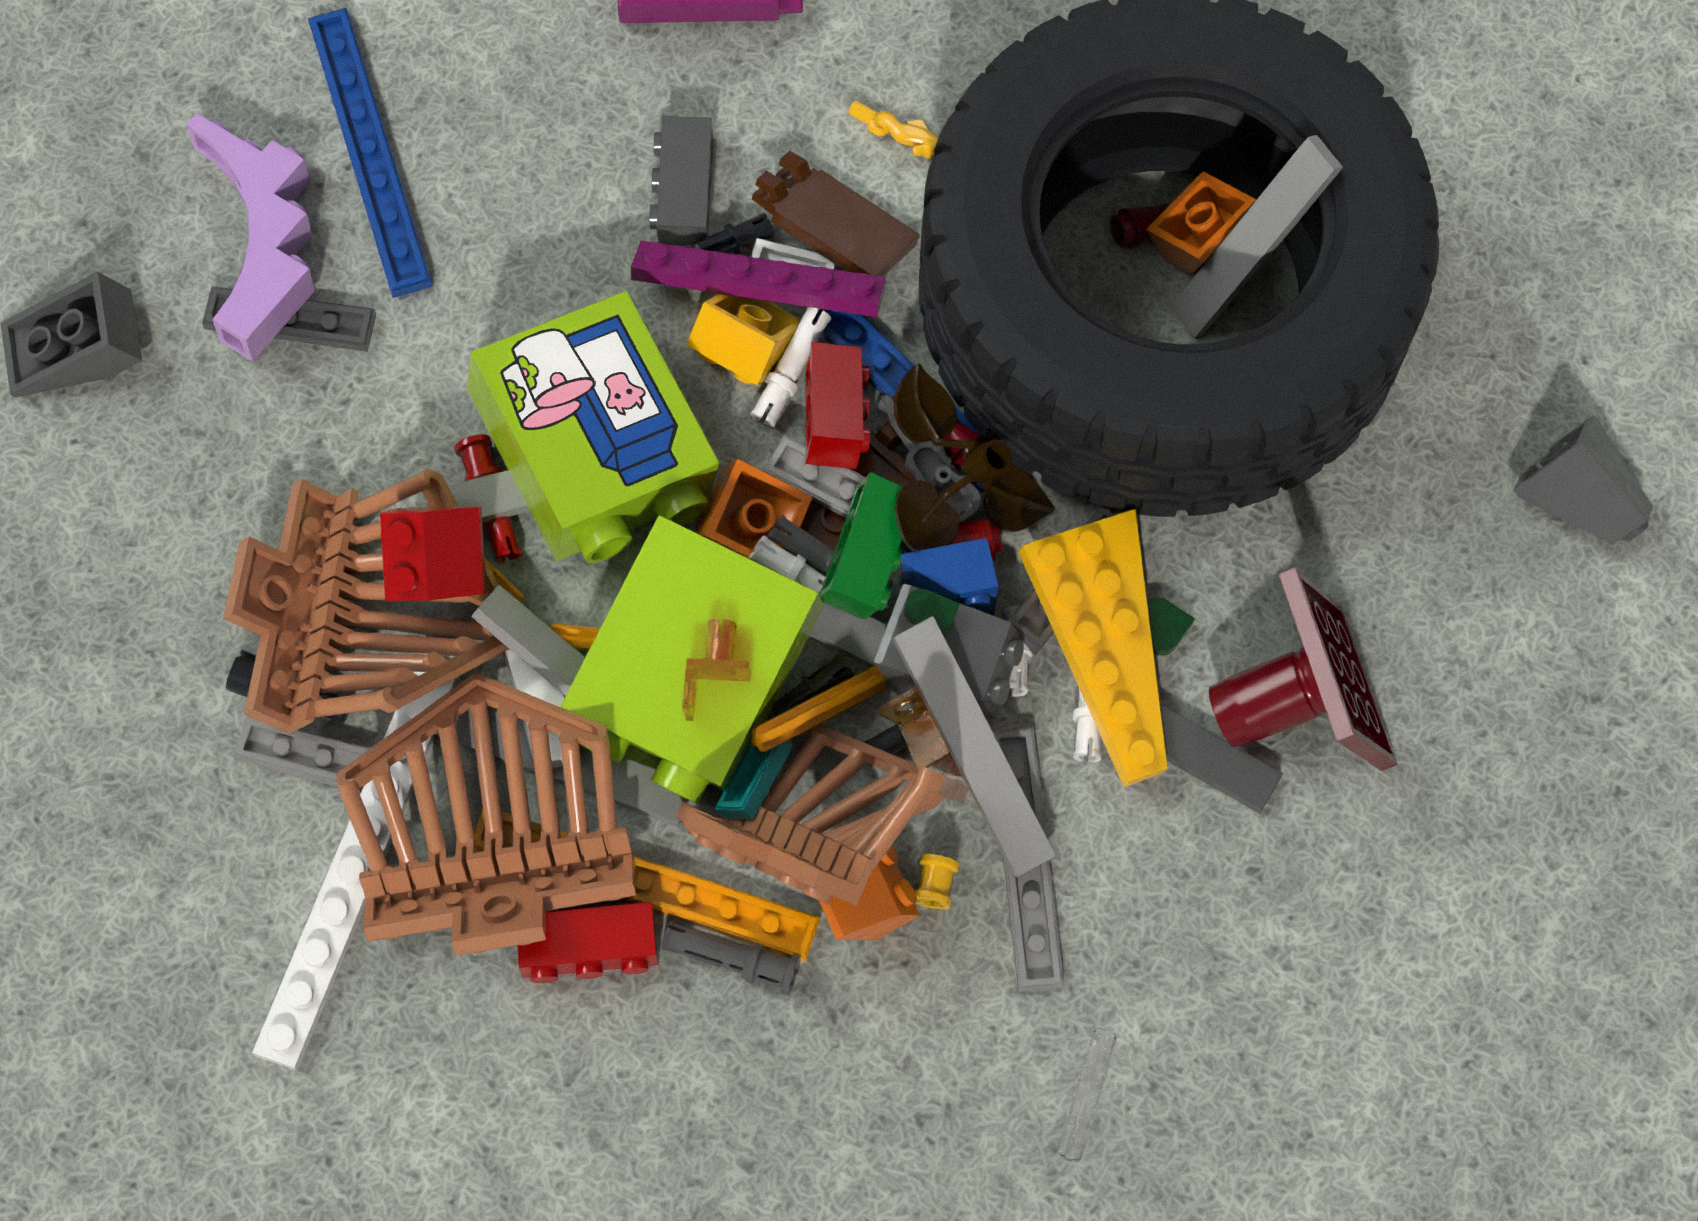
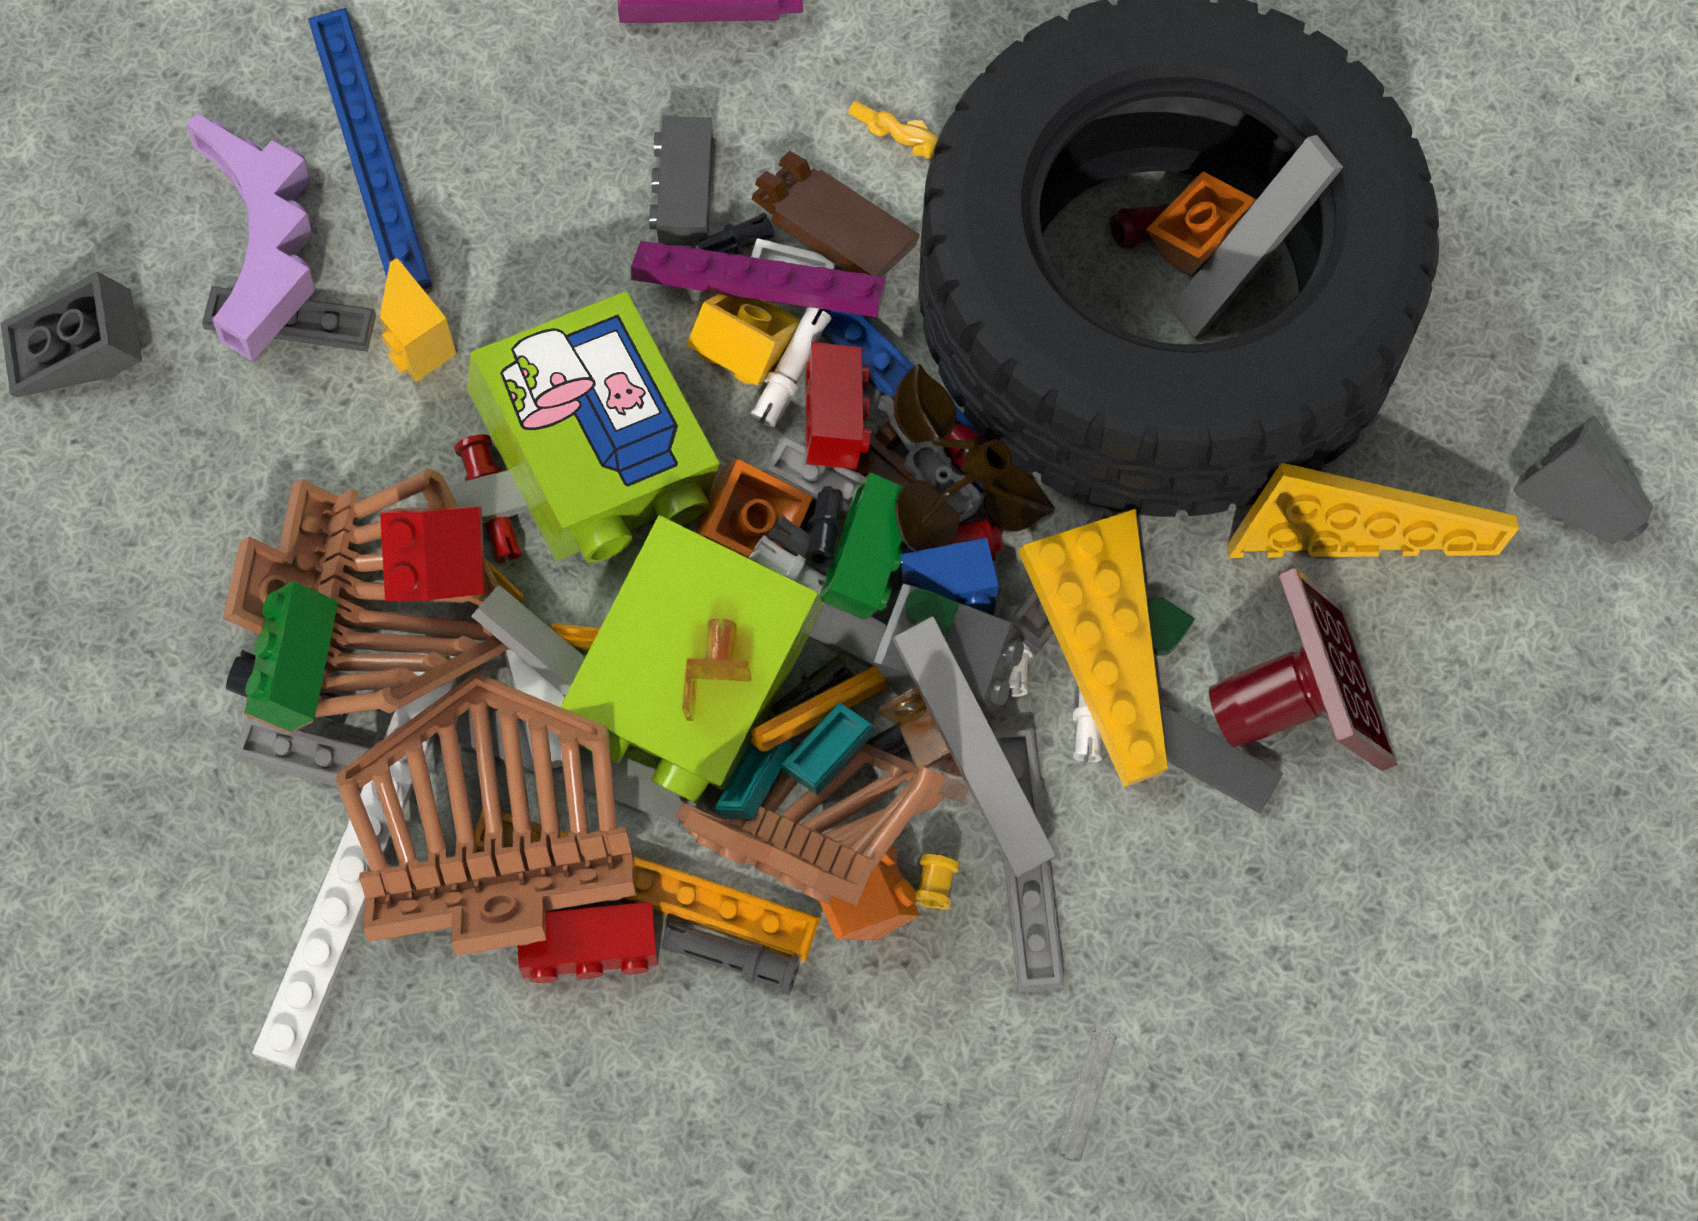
none -> green brick [244,581,338,732]
none -> yellow slope [380,258,456,382]
none -> teal tile [781,702,875,795]
none -> black axle [805,486,843,568]
none -> yellow wing [1227,463,1519,558]

